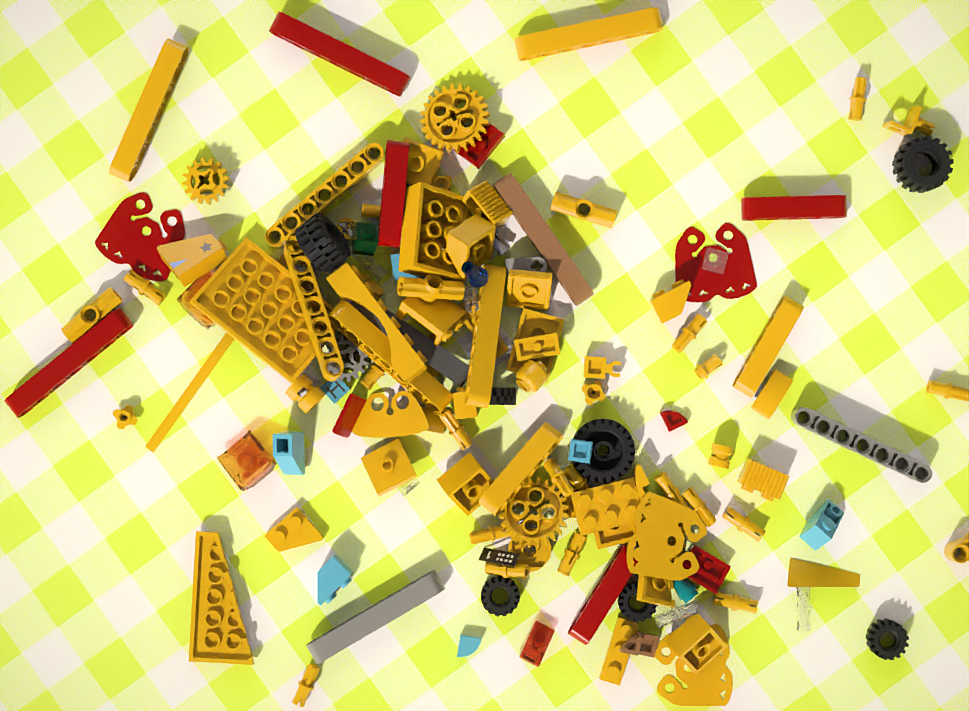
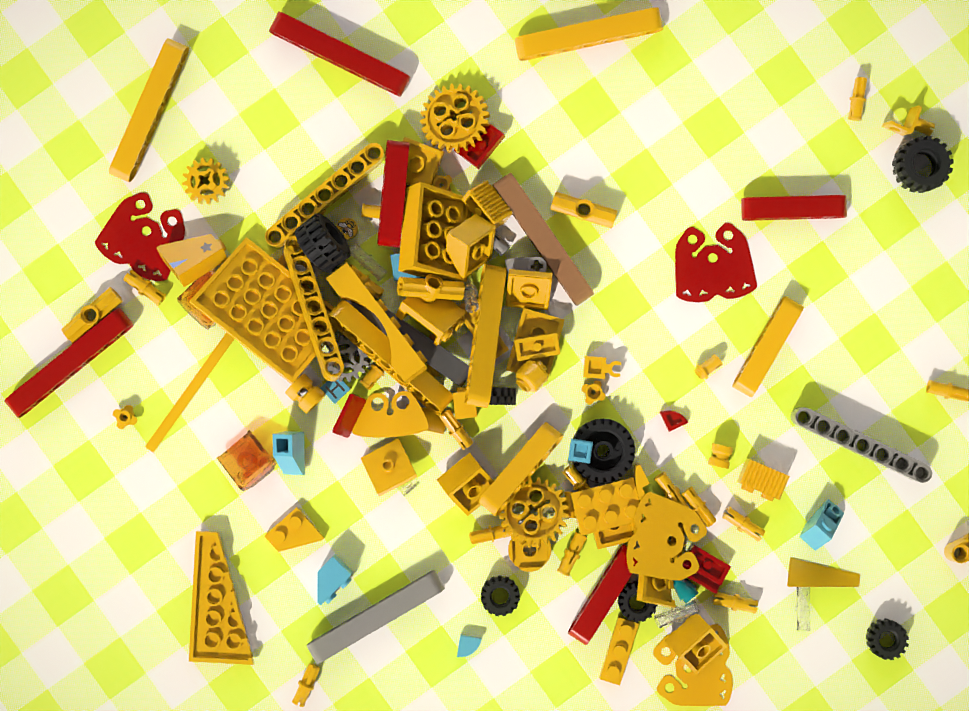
dark green brick [352,222,379,256] -> none
clear blue cone [461,261,488,288] -> none
black sticker [479,548,520,567] -> none
yellow pin [485,562,530,579] -> none
clear red slope [519,620,555,667] -> none
yellow axle [543,458,574,497] -> none
medium nougat slope [619,631,659,658] -> none
yellow slope [649,279,691,324] -> none
yellow axle [672,313,708,353] -> none
clear plate [701,248,729,274] -> none
yellow slope [751,369,794,419] -> none

